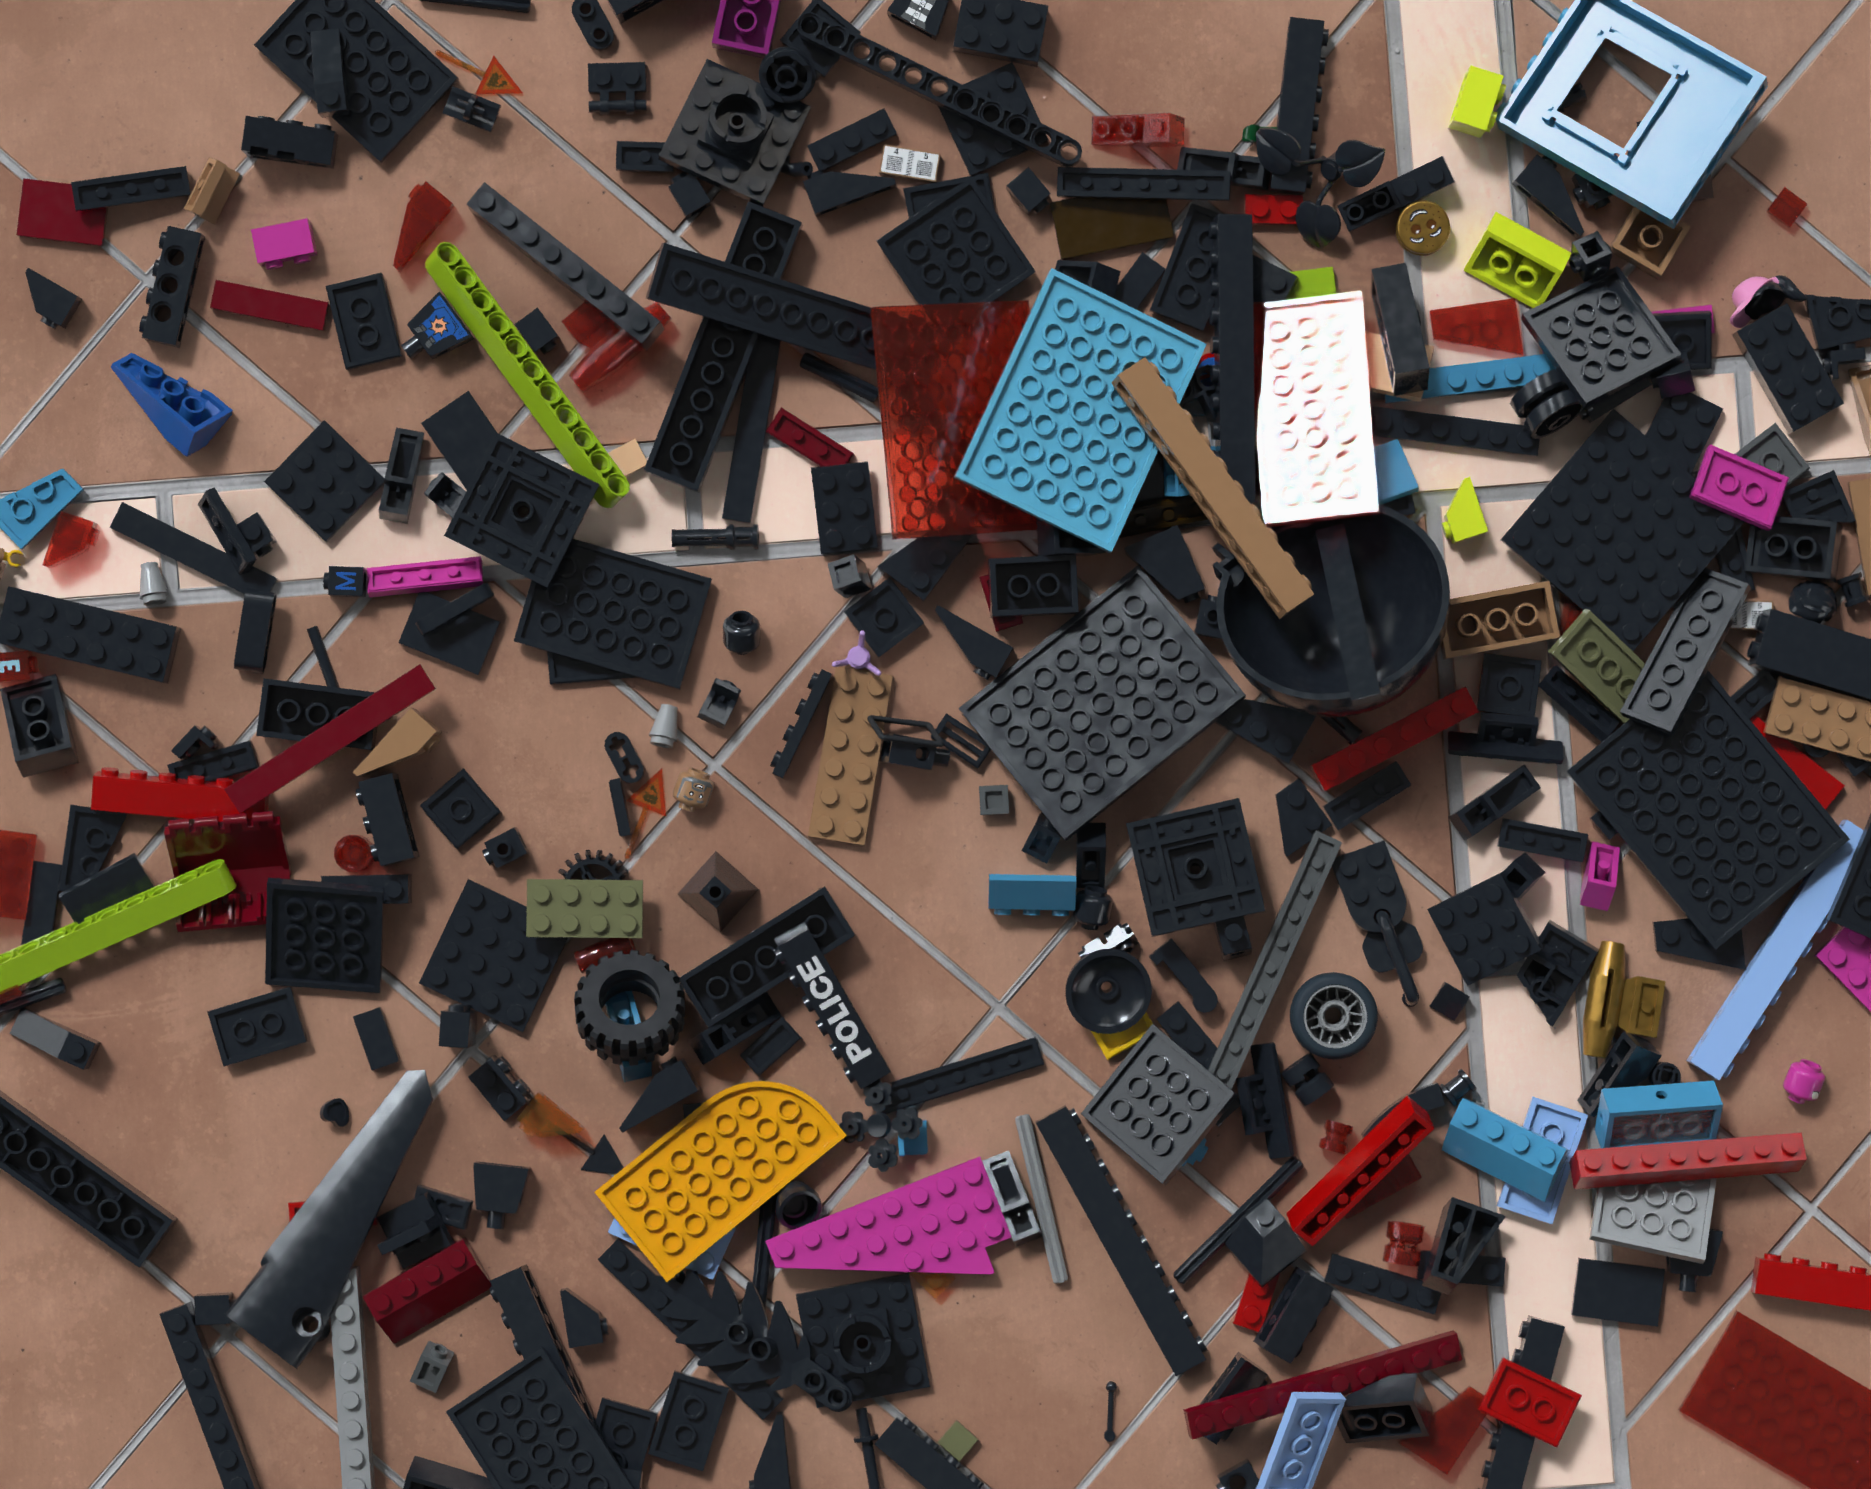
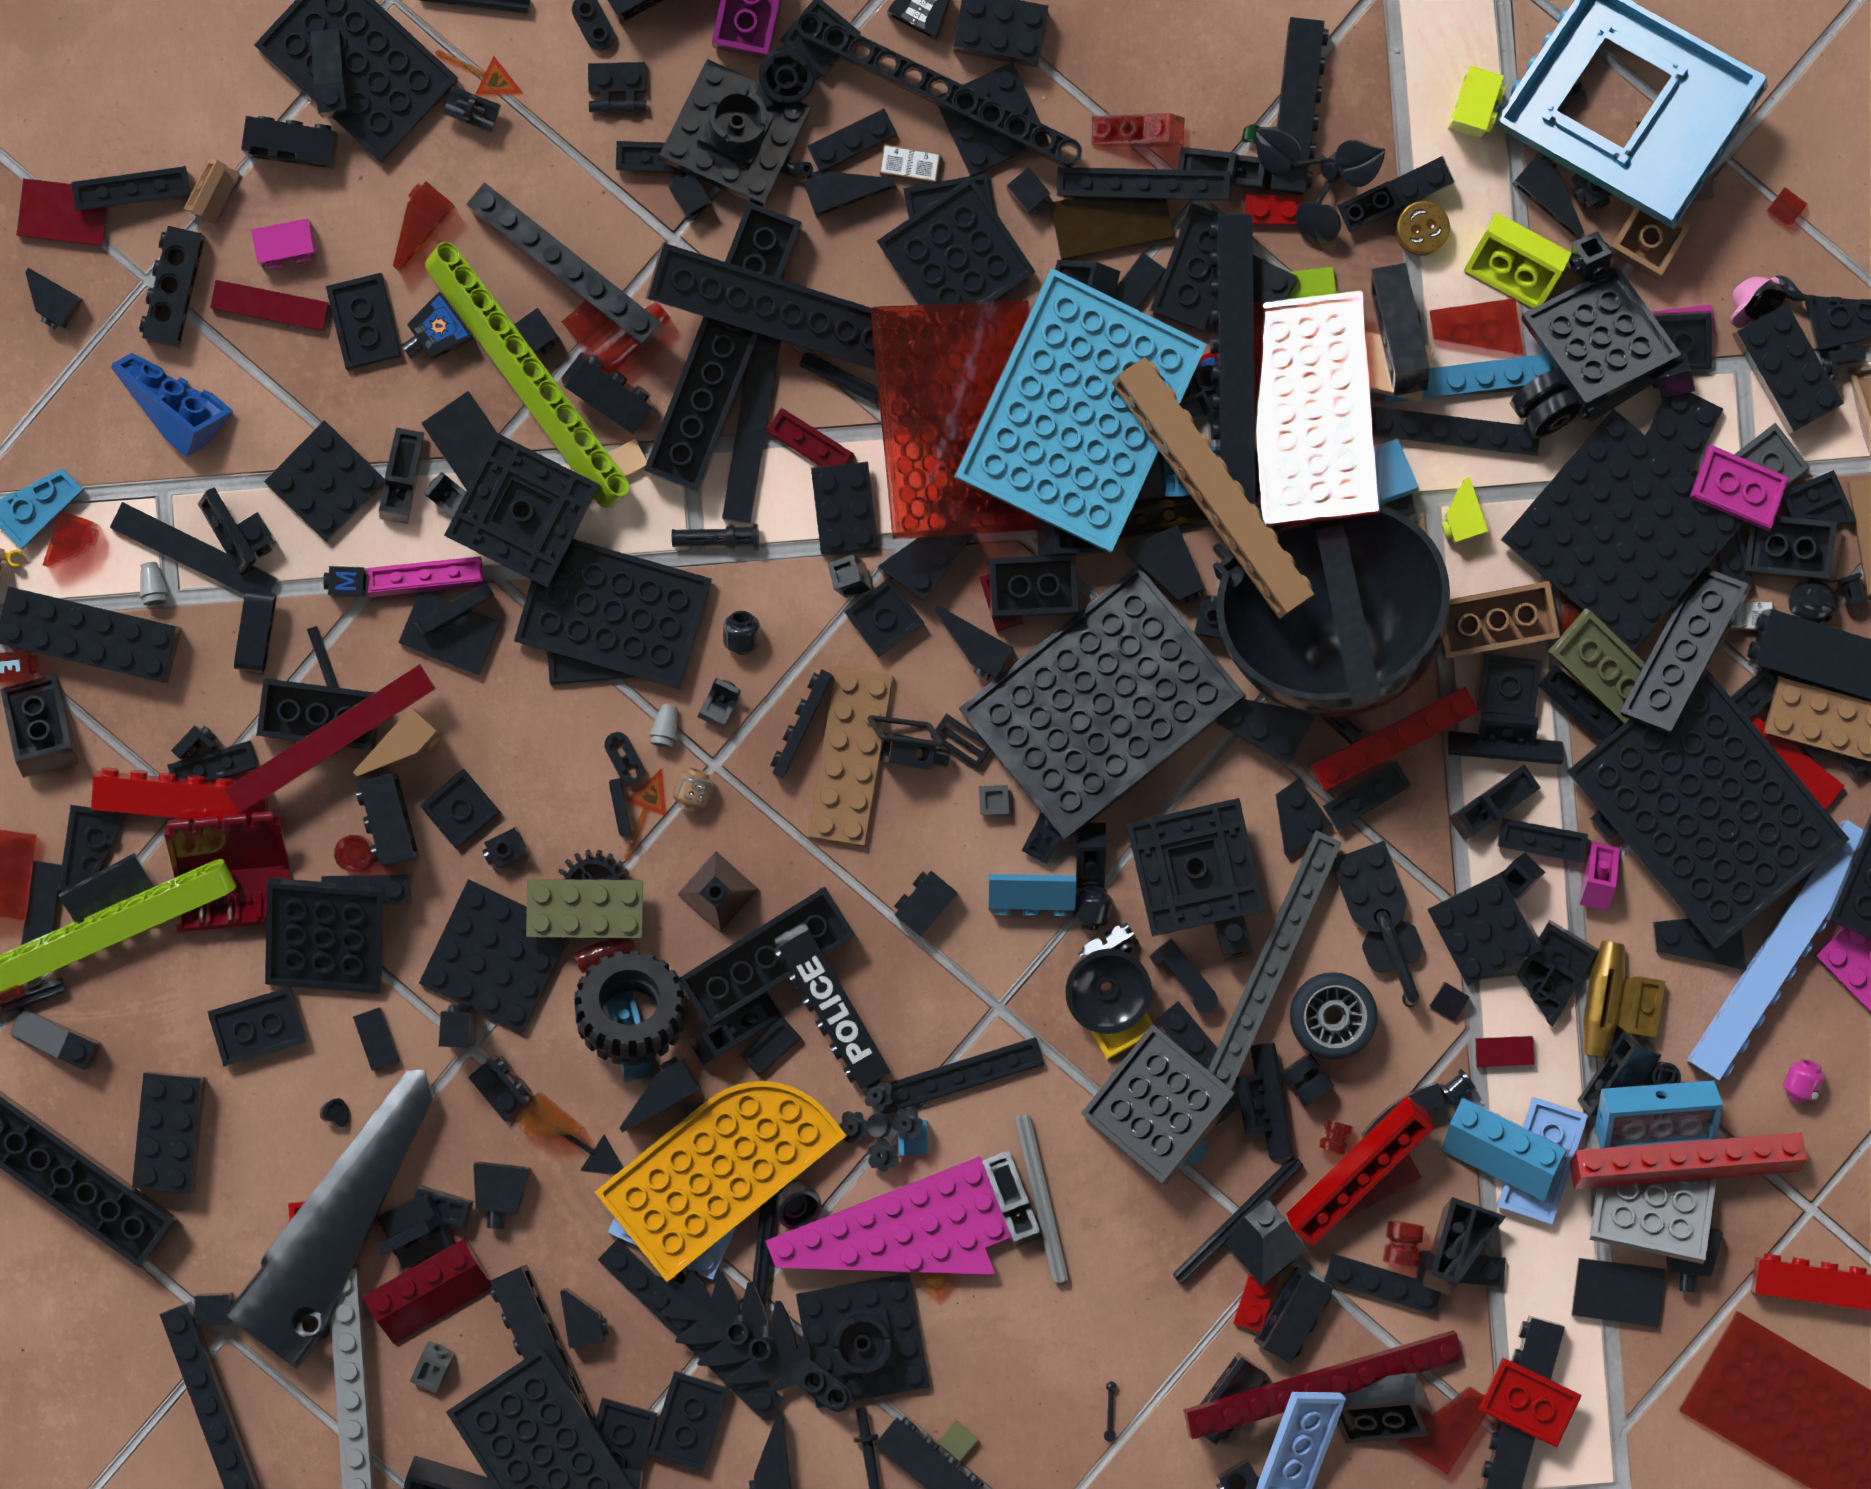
lavender plant [832,631,881,676] -> none
black brick [1035,1105,1208,1376] -> none
none -> black brick [132,1071,206,1194]
none -> black brick [561,351,654,434]
none -> black brick [894,871,957,937]
none -> dark red tile [1475,1036,1534,1067]

